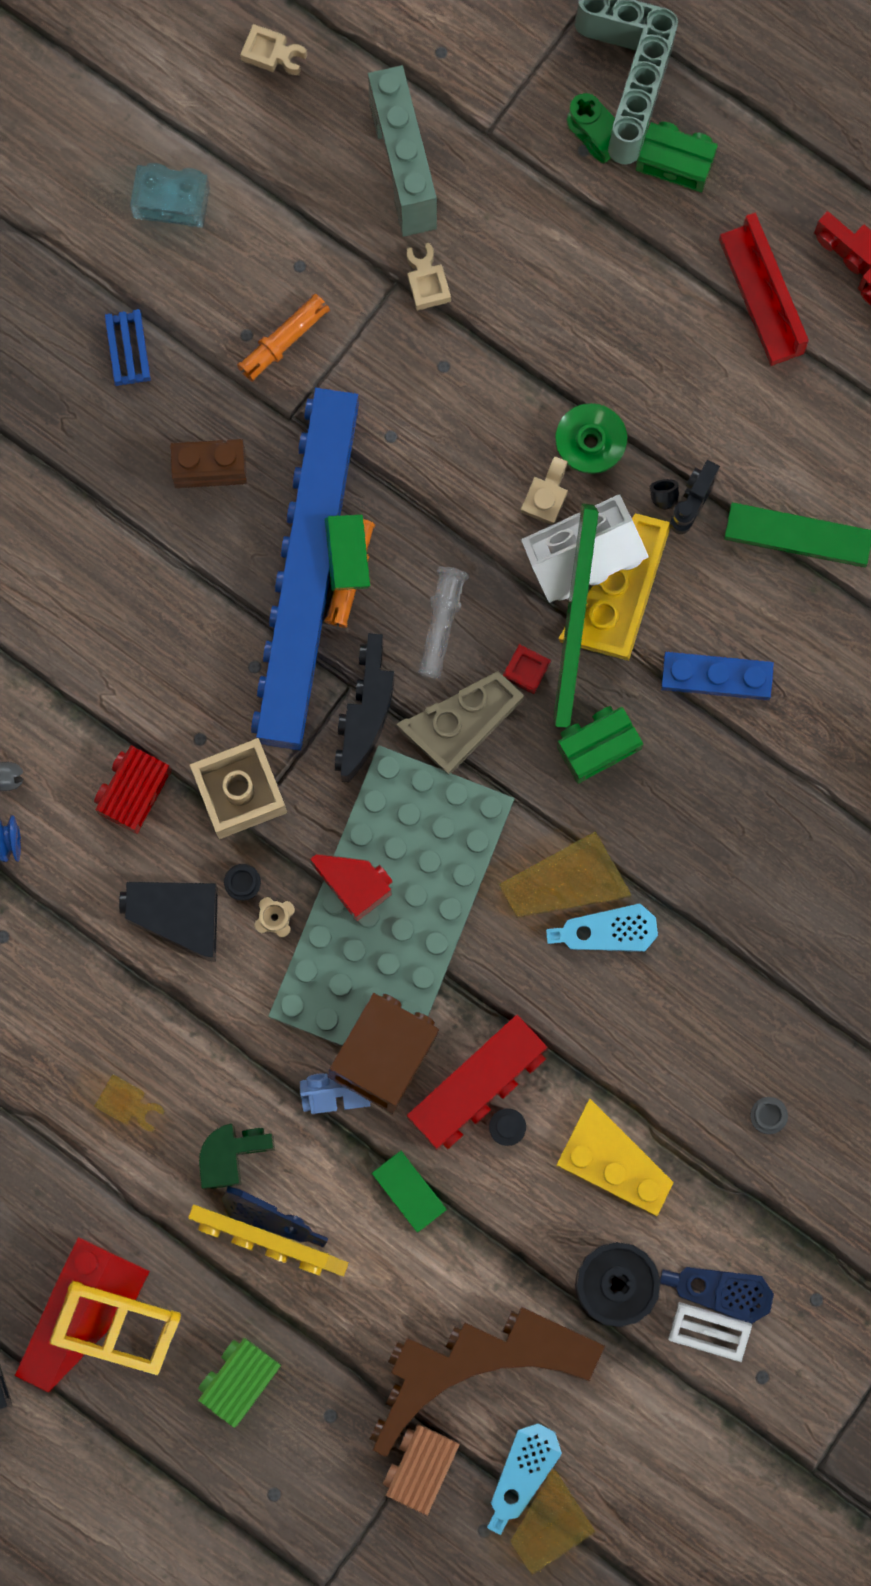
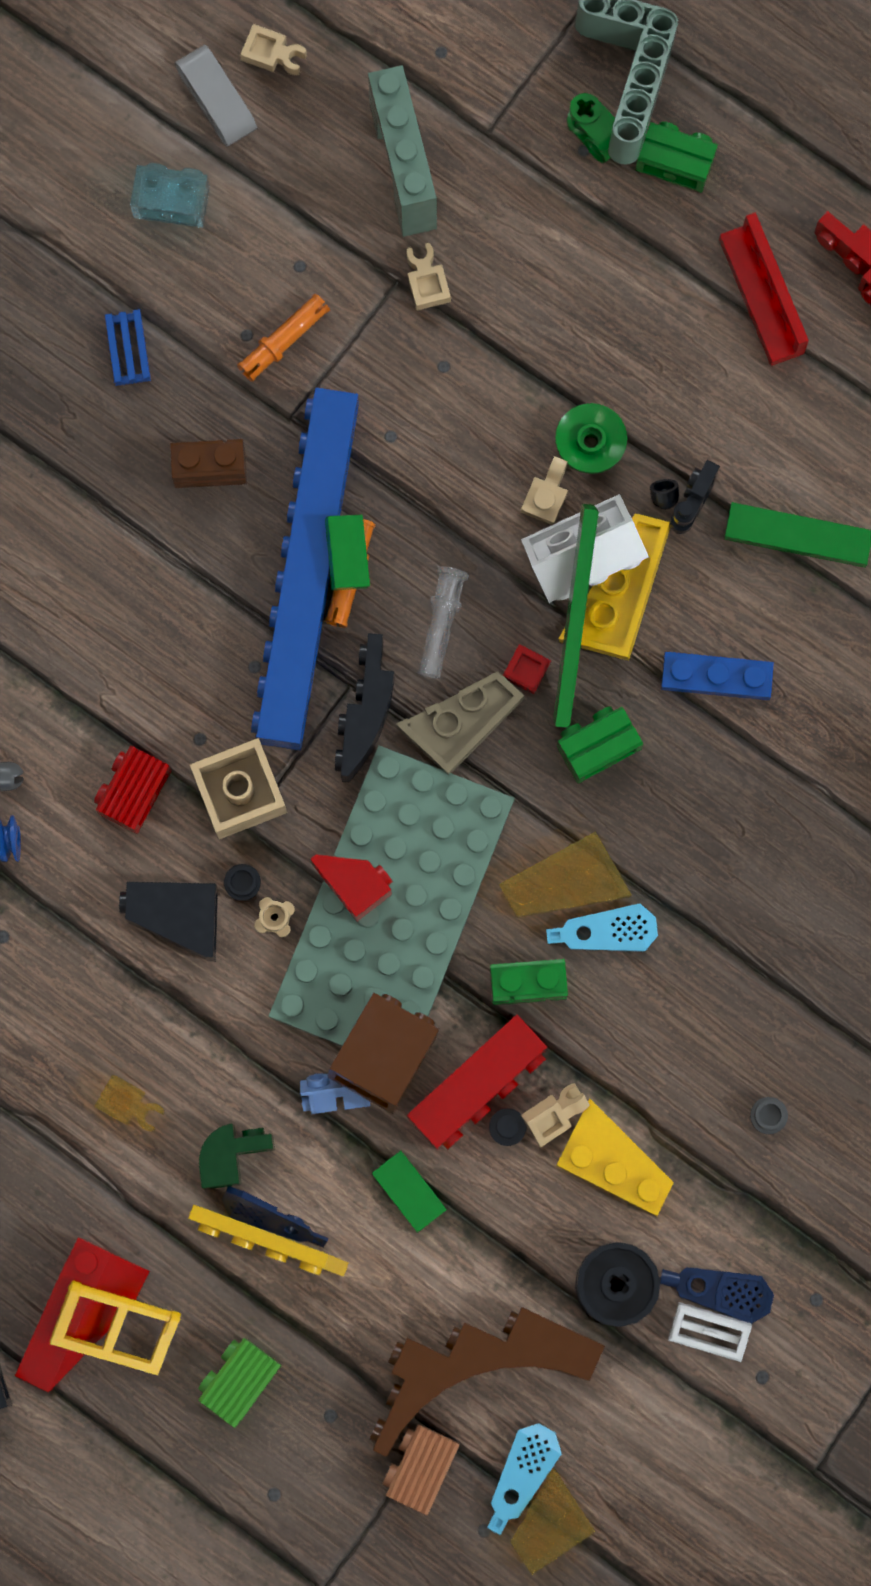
none -> light grey beam [174,45,257,146]
none -> green brick [490,959,568,1006]
none -> tan plate [521,1083,590,1147]

